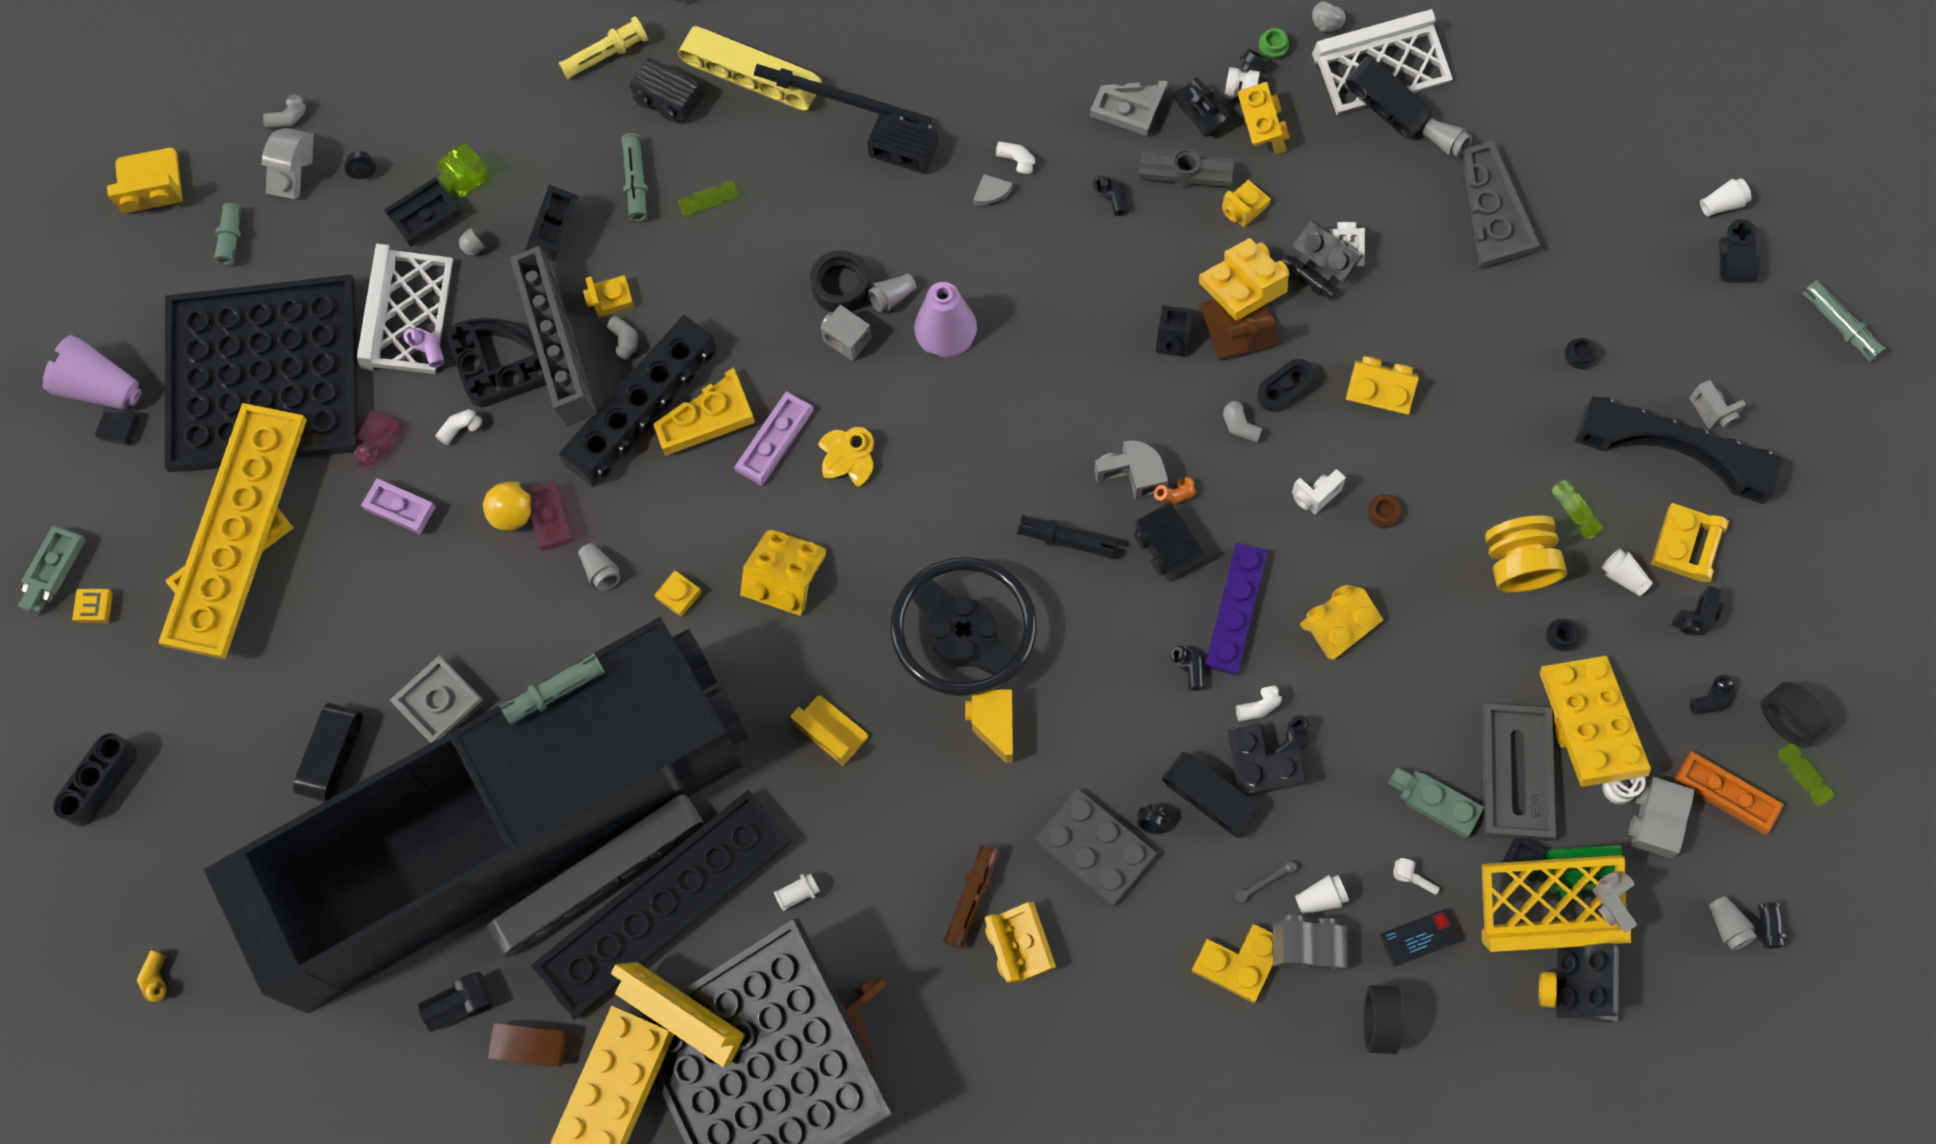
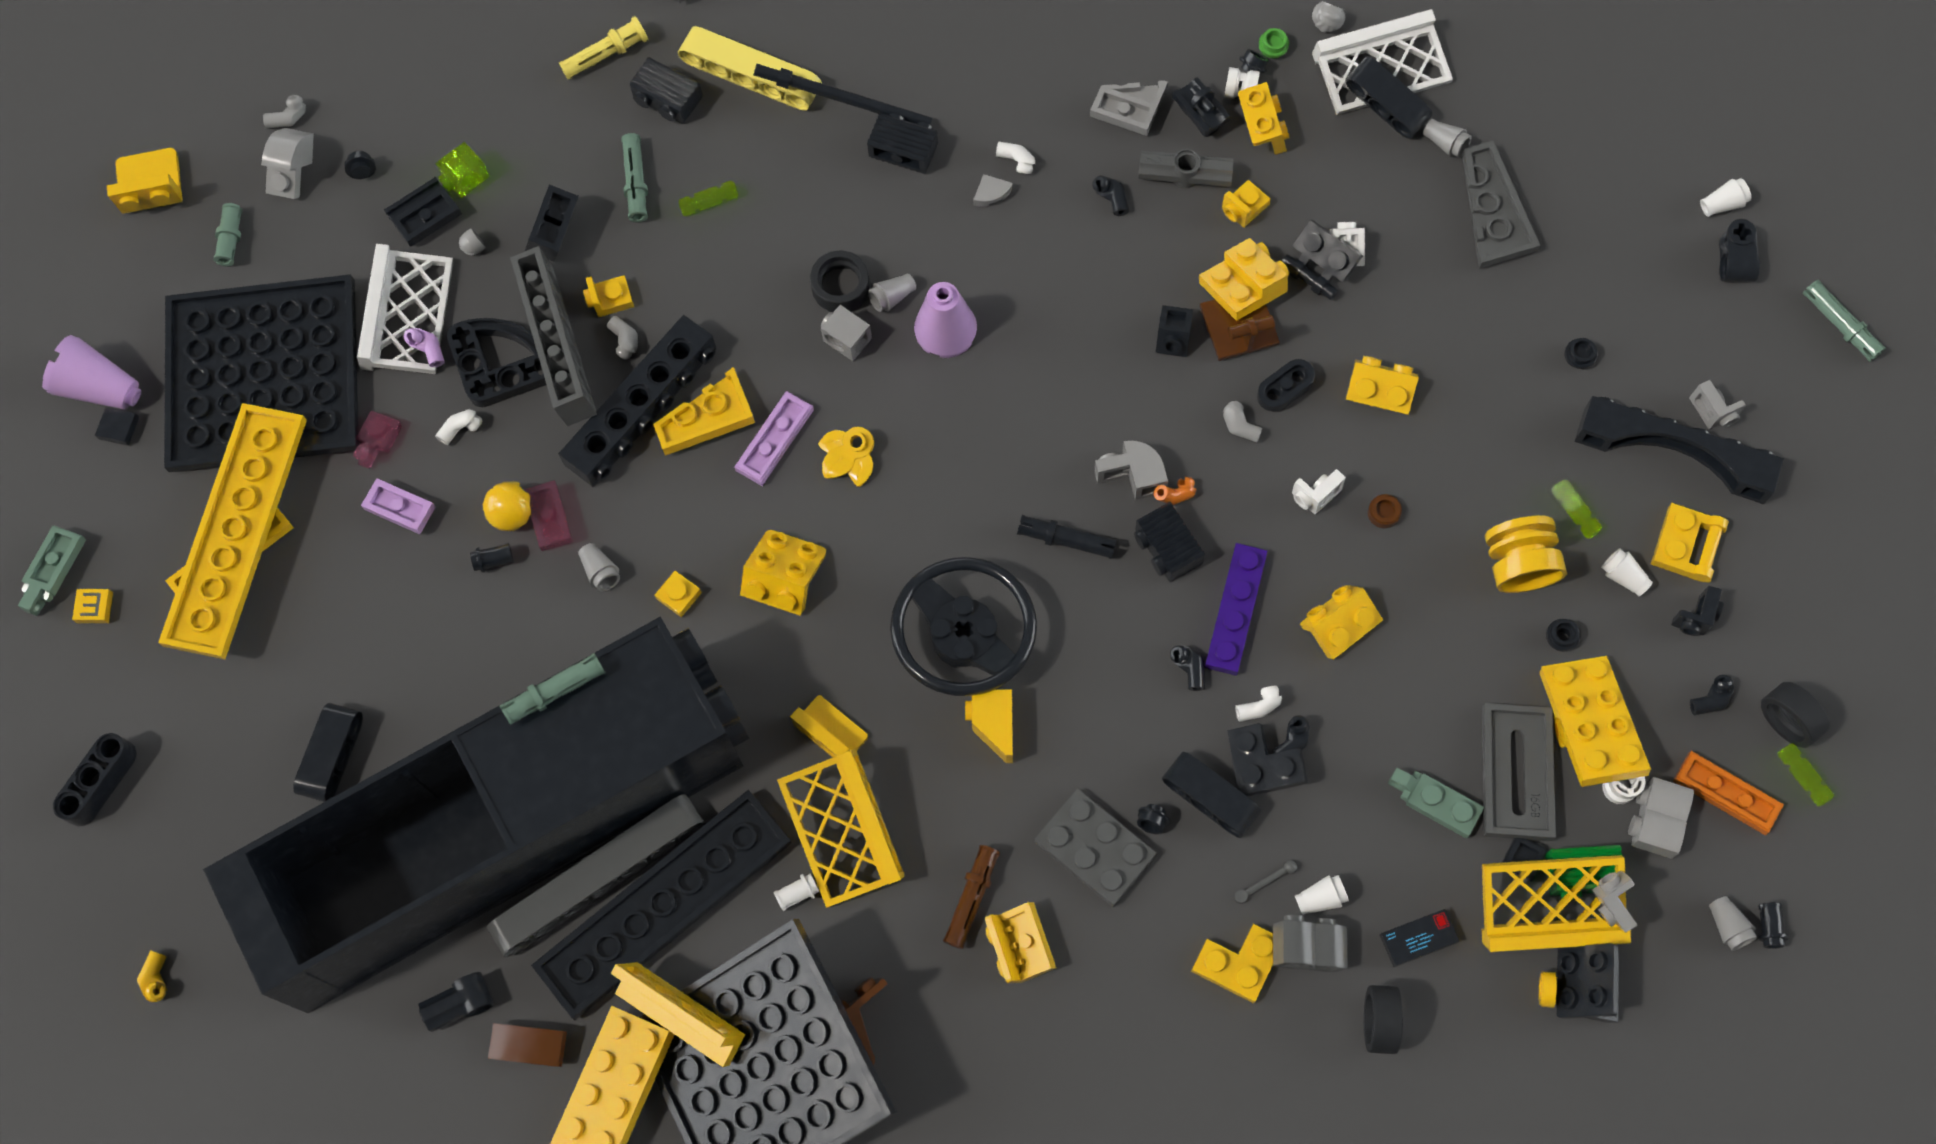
light grey plate [390,655,485,743] -> none
white hand [1393,858,1439,895] -> none
none -> black pin [470,543,514,573]
none -> yellow fence [777,749,905,908]

